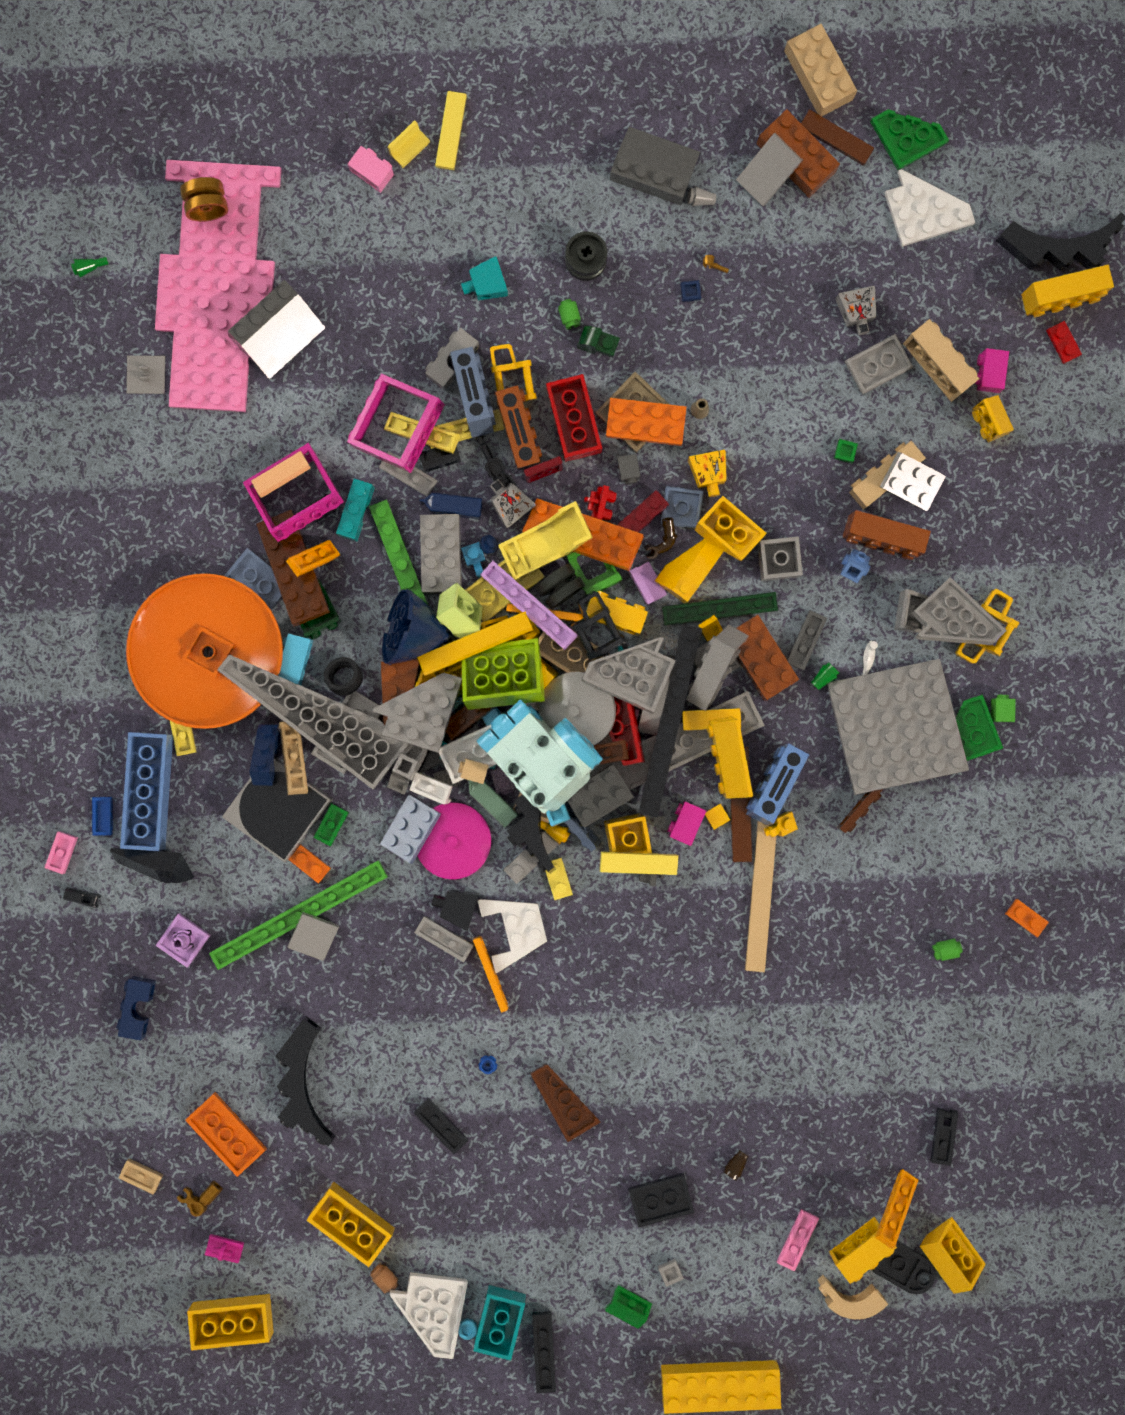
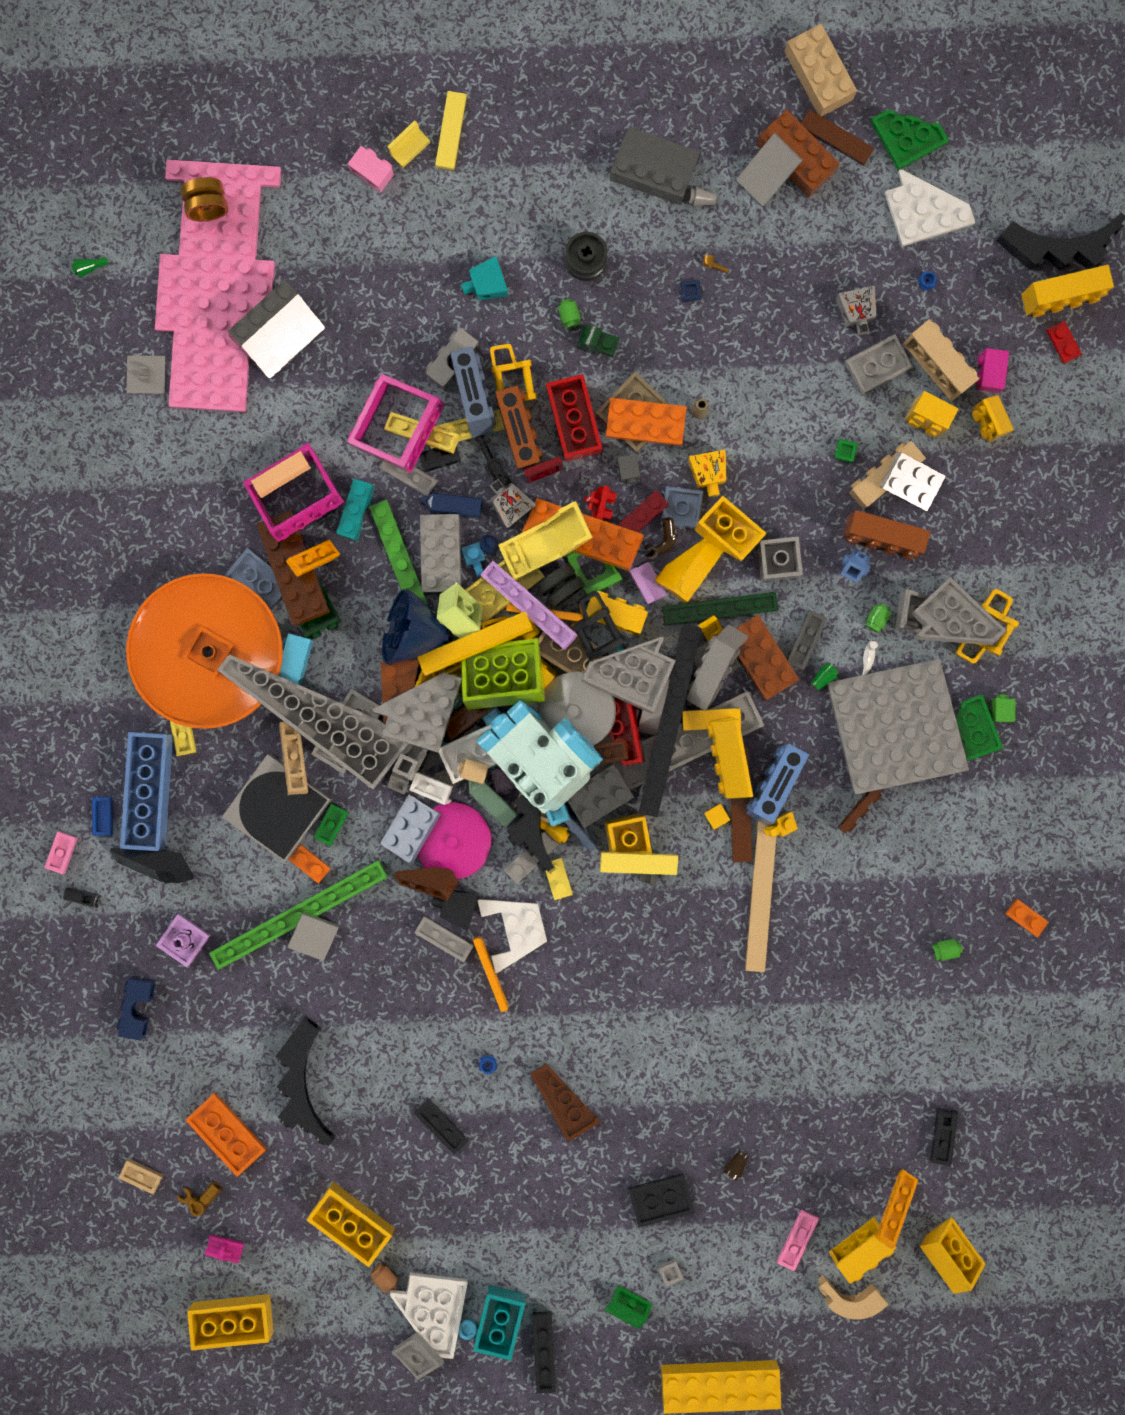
dark blue arch [249,724,281,786] -> none
black tyre [324,657,363,696] -> none
dark pink brick [667,801,706,846] -> none
black tile [872,1240,935,1294] -> none
none -> light grey tile [392,1332,444,1380]
none -> reddish brown slope [394,867,458,901]
none -> bright green brick [865,603,892,633]
none -> yellow brick [905,391,958,437]
none -> blue plate [918,271,937,290]

